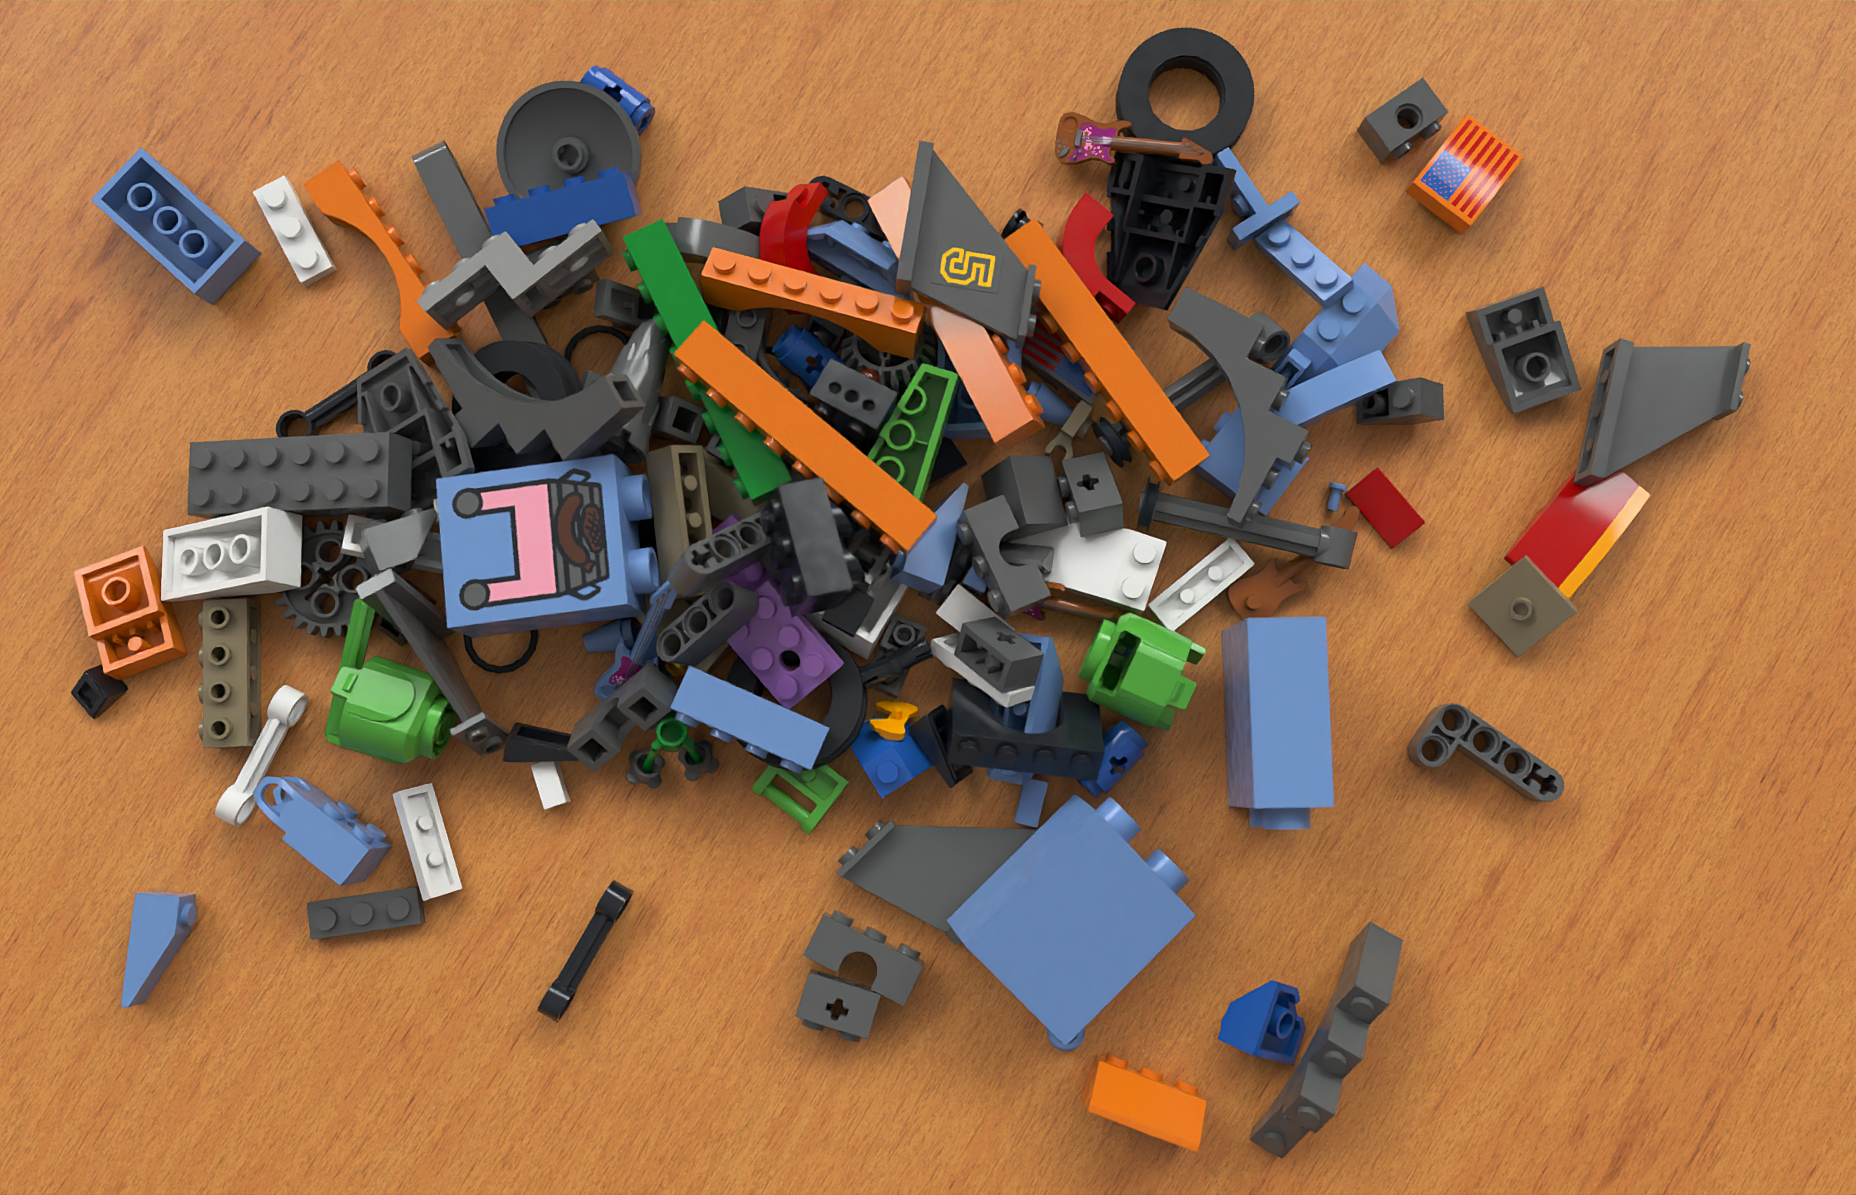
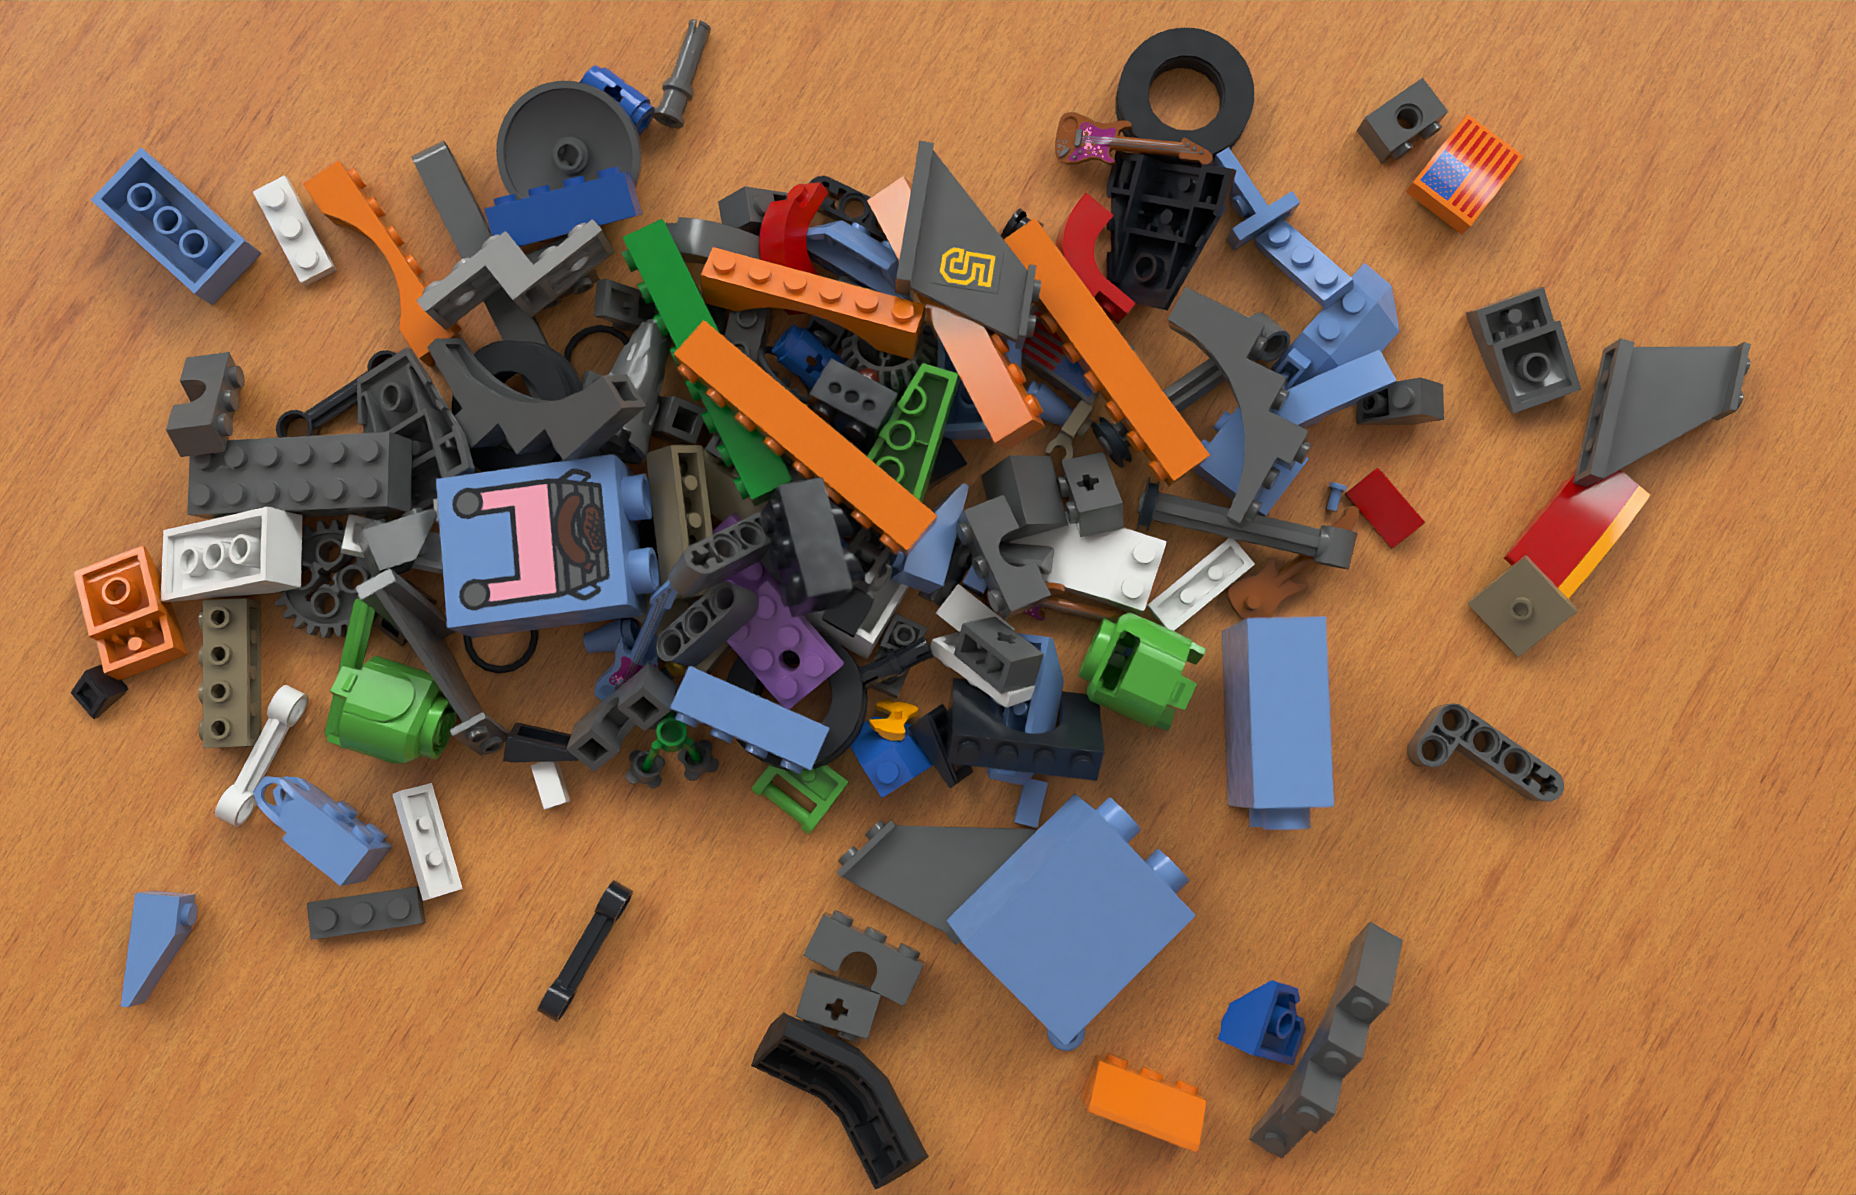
blue piece [1075,720,1148,799] -> none
none -> dark grey arch [166,352,245,457]
none -> dark grey pin [653,19,711,128]
none -> black piece [751,1012,929,1190]

